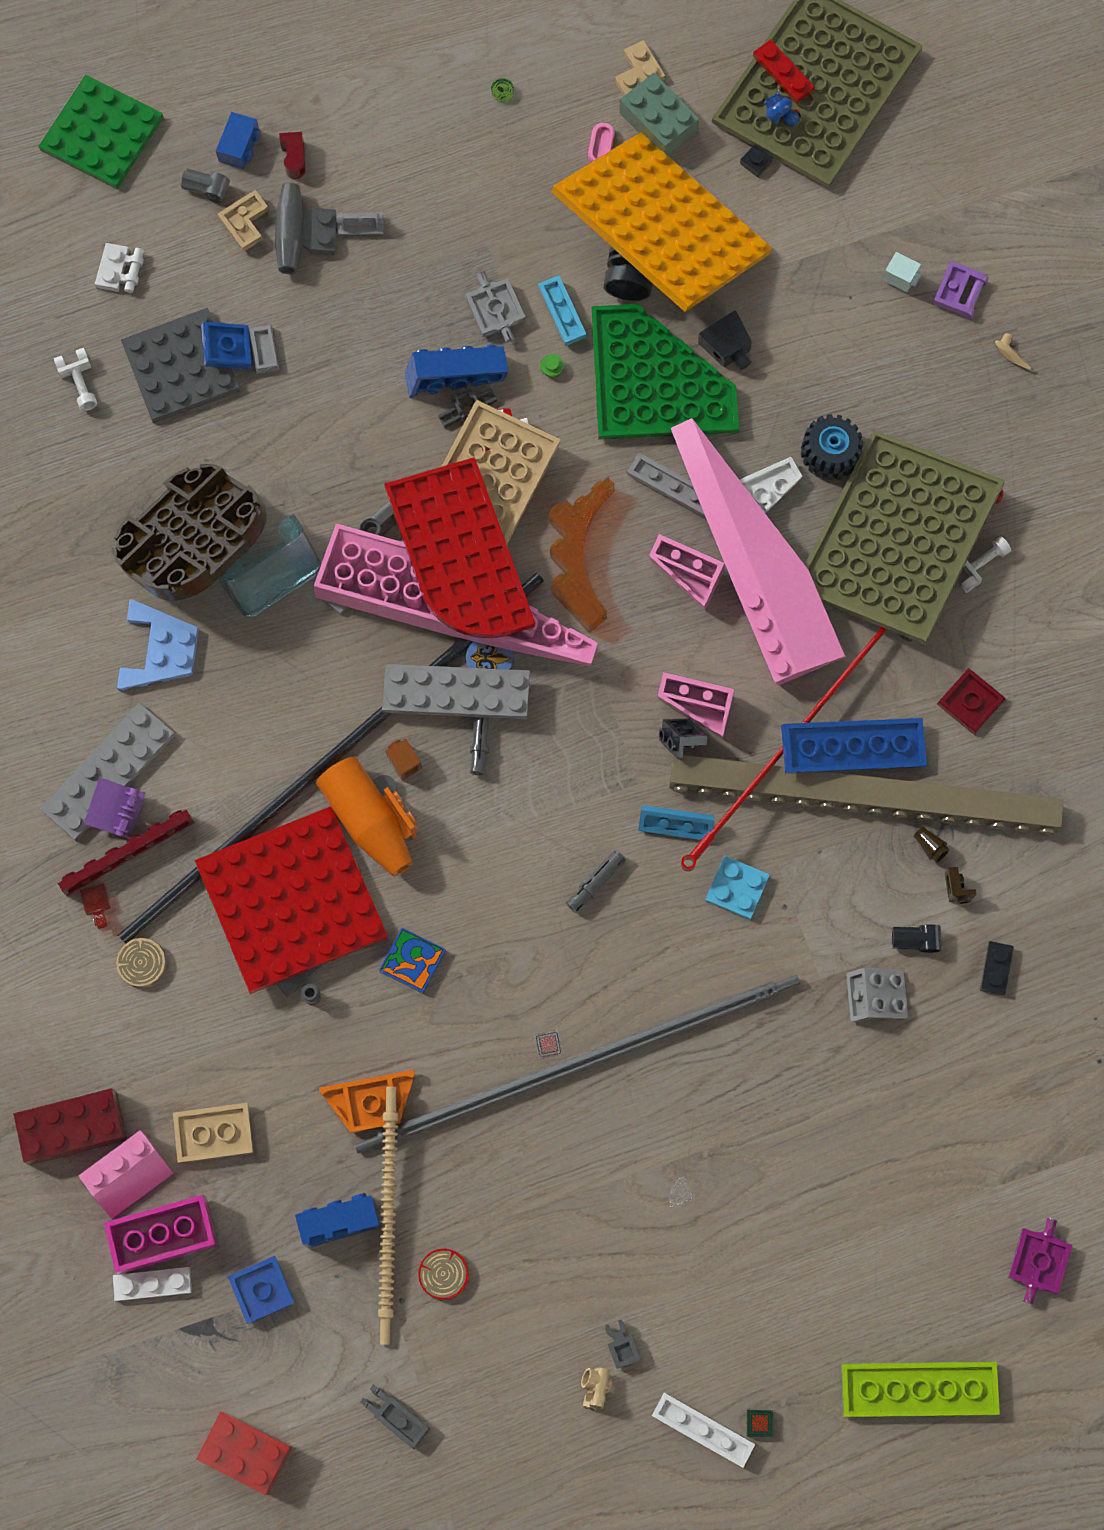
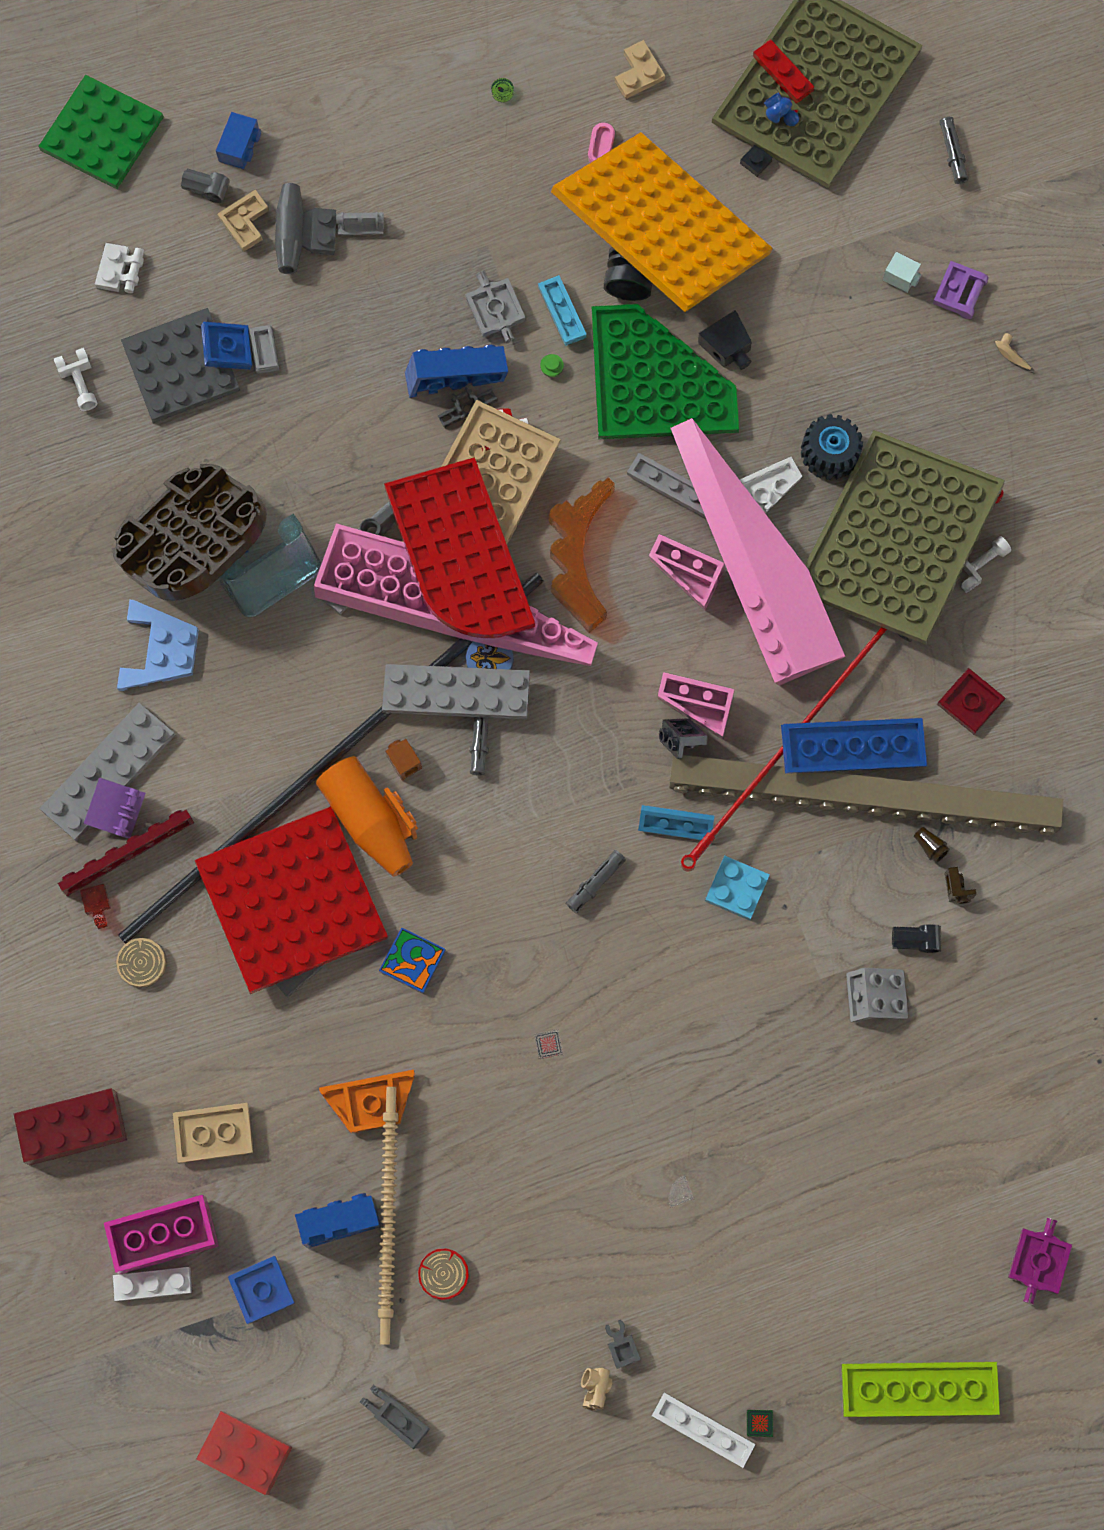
bright pink slope [79,1130,174,1219] -> none
dark red leg [279,131,306,179] -> none
dark grey pin [300,984,321,1005] -> none
dark grey axle [354,975,800,1154] -> none
dark grey tile [373,775,397,796] -> none
sand green brick [619,73,699,156] -> none
black plate [980,941,1014,995] -> none
none -> dark grey pin [939,116,969,184]

